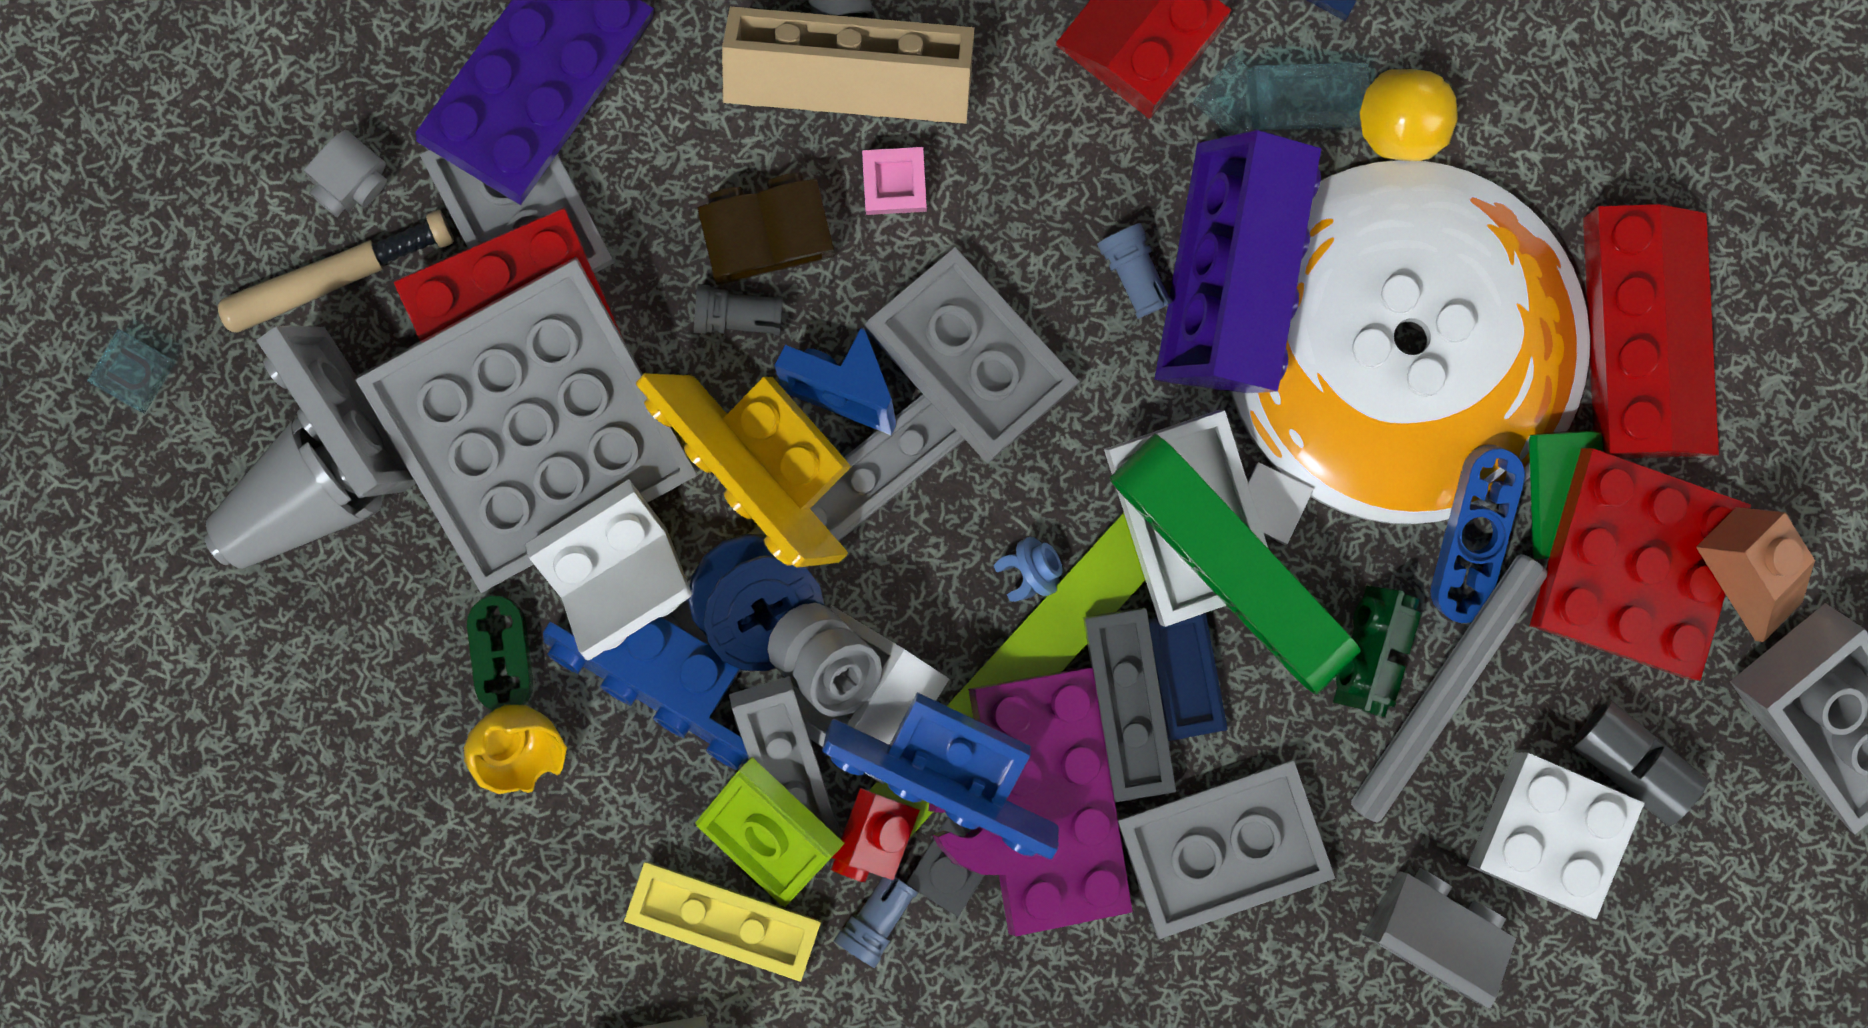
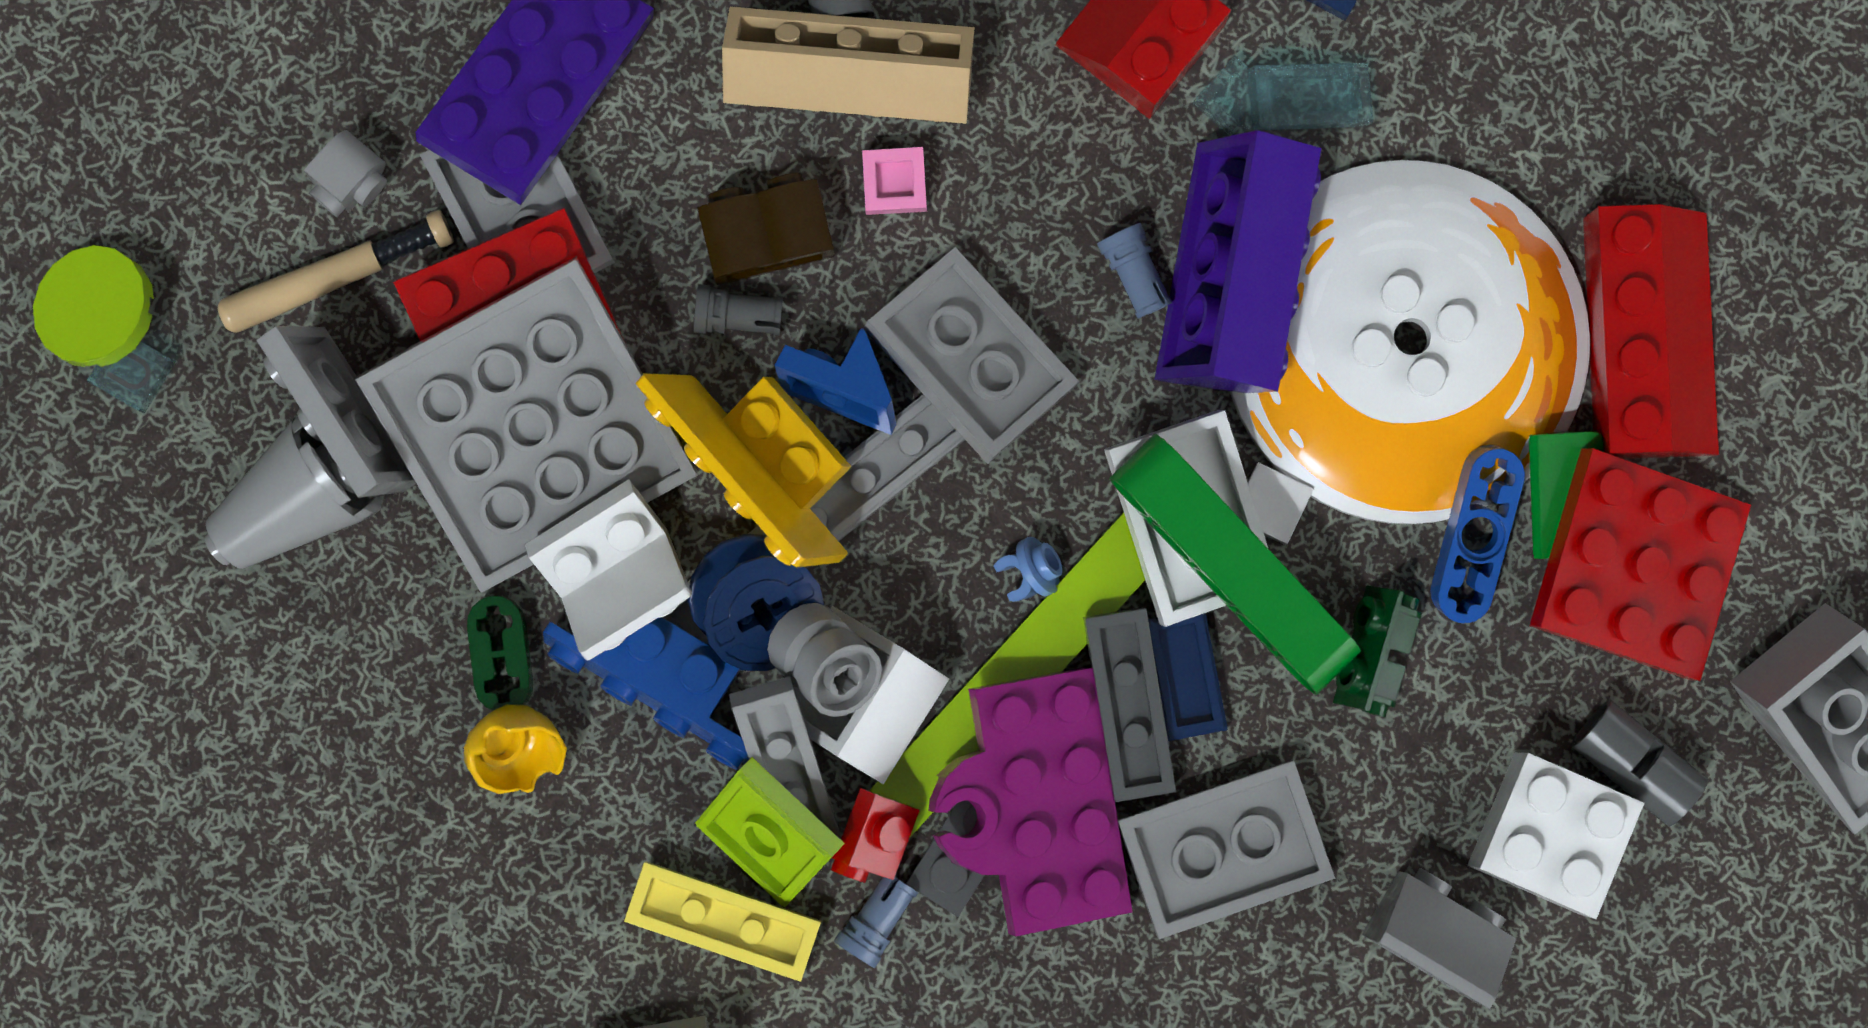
blue bracket [822,692,1059,859] -> none
light grey axle [1351,554,1548,823] -> none
yellow hair [1360,69,1458,161] -> none
nougat slope [1696,507,1815,642] -> none
none -> lime tile [33,245,154,367]

